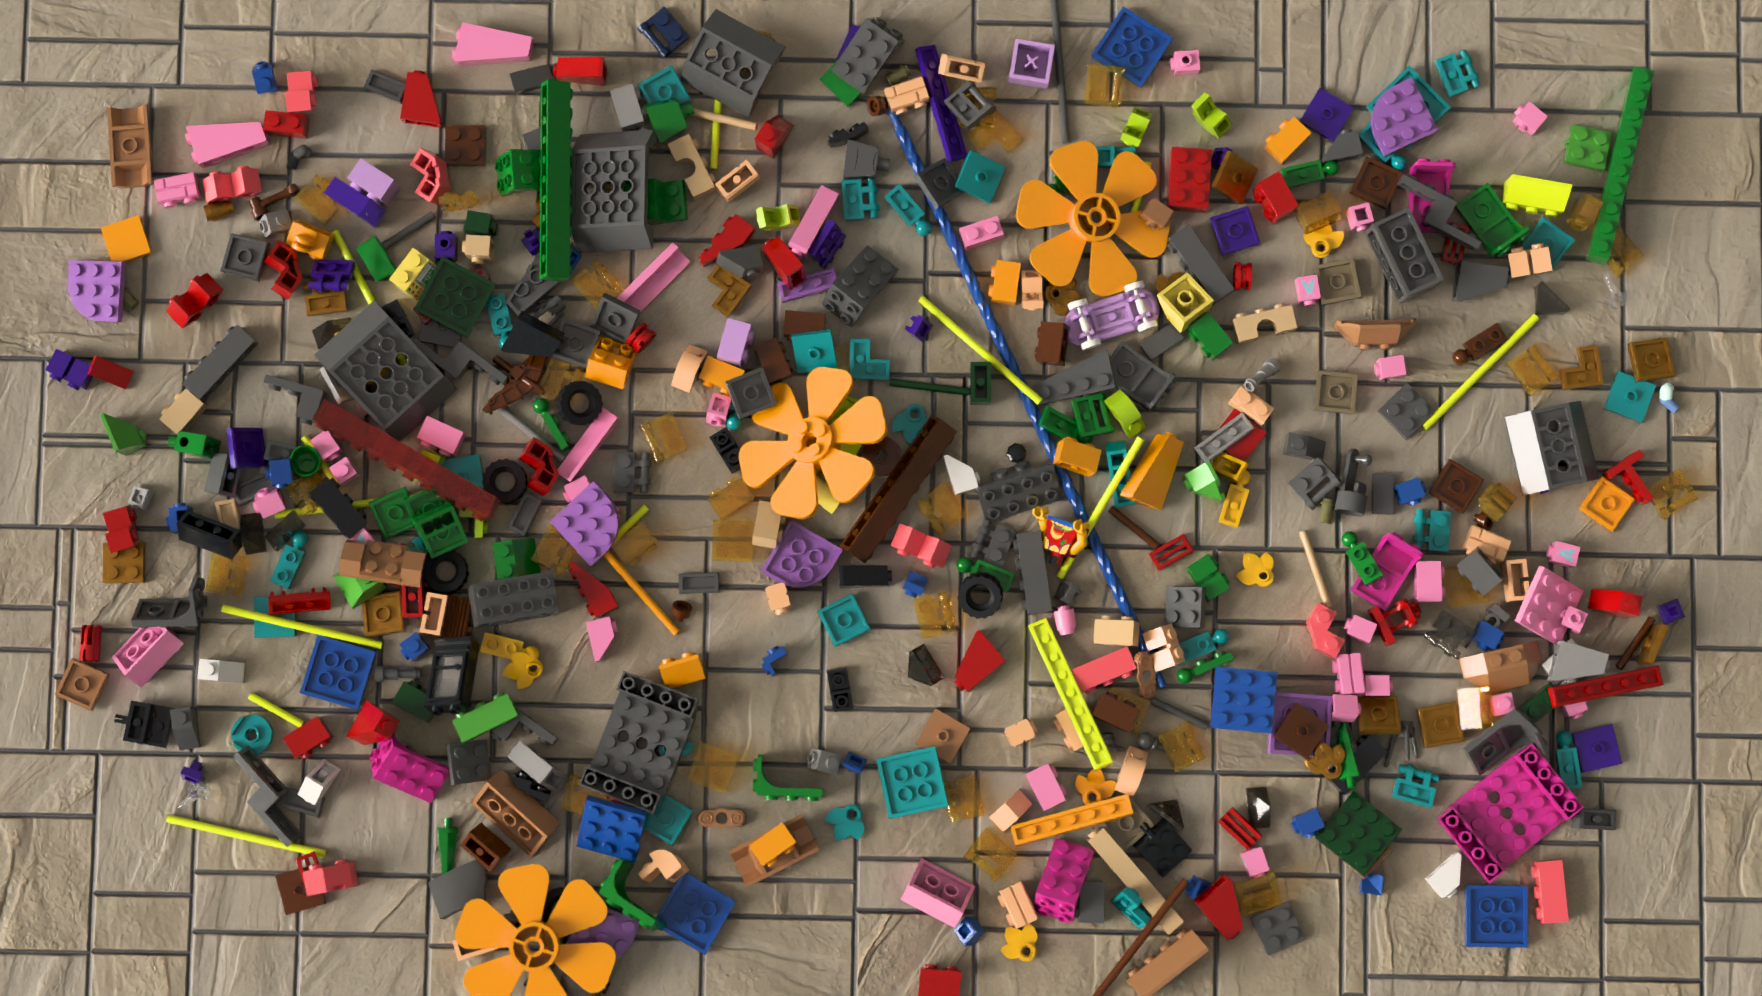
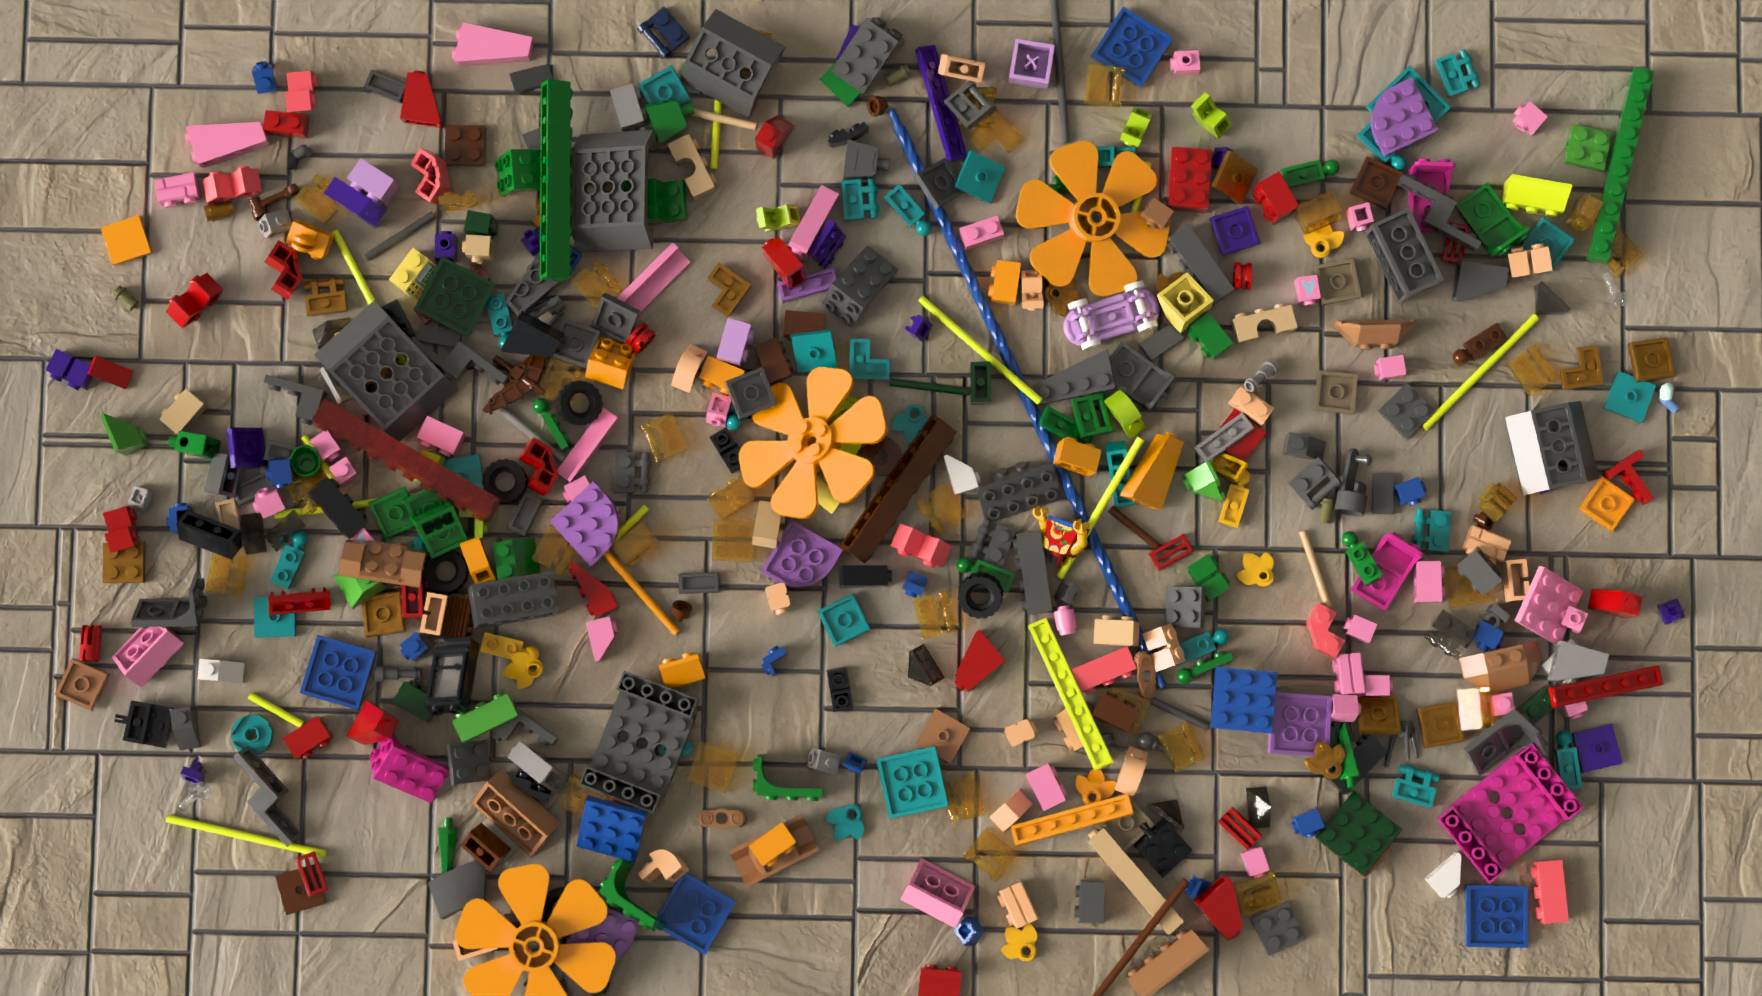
medium lavender plate [68,260,126,323] -> none
medium nougat piece [107,104,153,188] -> none
dark grey brick [182,325,259,402] -> none
dark grey plate [220,233,270,282] -> none
neon yellow piece [221,604,383,649] -> none
dark grey tile [279,787,325,818] -> none
white slope [297,759,341,805] -> none
coral brick [303,859,359,896] -> none
dark purple plate [308,260,356,292] -> none
green piece [356,235,396,282] -> none
red slope [553,57,607,86] -> none
teal plate [643,794,694,846] -> none
red slope [699,214,755,267] -> none
light nougat brick [715,160,759,204] -> none
dark grey slope [716,245,764,279] -> none
light nougat brick [884,76,929,116] -> none
black tile [1006,443,1026,463] -> none
reddish brown brick [1034,321,1070,366] -> none
dark pink bracket [1034,838,1095,923] -> none
teal plate [1110,886,1151,929] -> none
light orange brick [1264,117,1311,165] -> none
reddish brown plate [1273,702,1329,760] -> none
dark purple plate [1300,88,1354,143] -> none
dark grey slope [1321,129,1363,165] -> none
blue slope [1359,873,1384,896] -> none
red tile [1367,598,1422,646] -> none
reddish brown plate [1428,459,1484,514] -> none
bright pink brick [1546,541,1580,568] -> none
dark grey slope [1572,808,1616,830] -> none
reddish brown bar [1615,616,1656,670] -> none
pearl gold plate [1636,624,1669,665] -> none
clear yellow plate [1647,468,1698,520] -> none
none -> light orange slope [460,537,496,584]

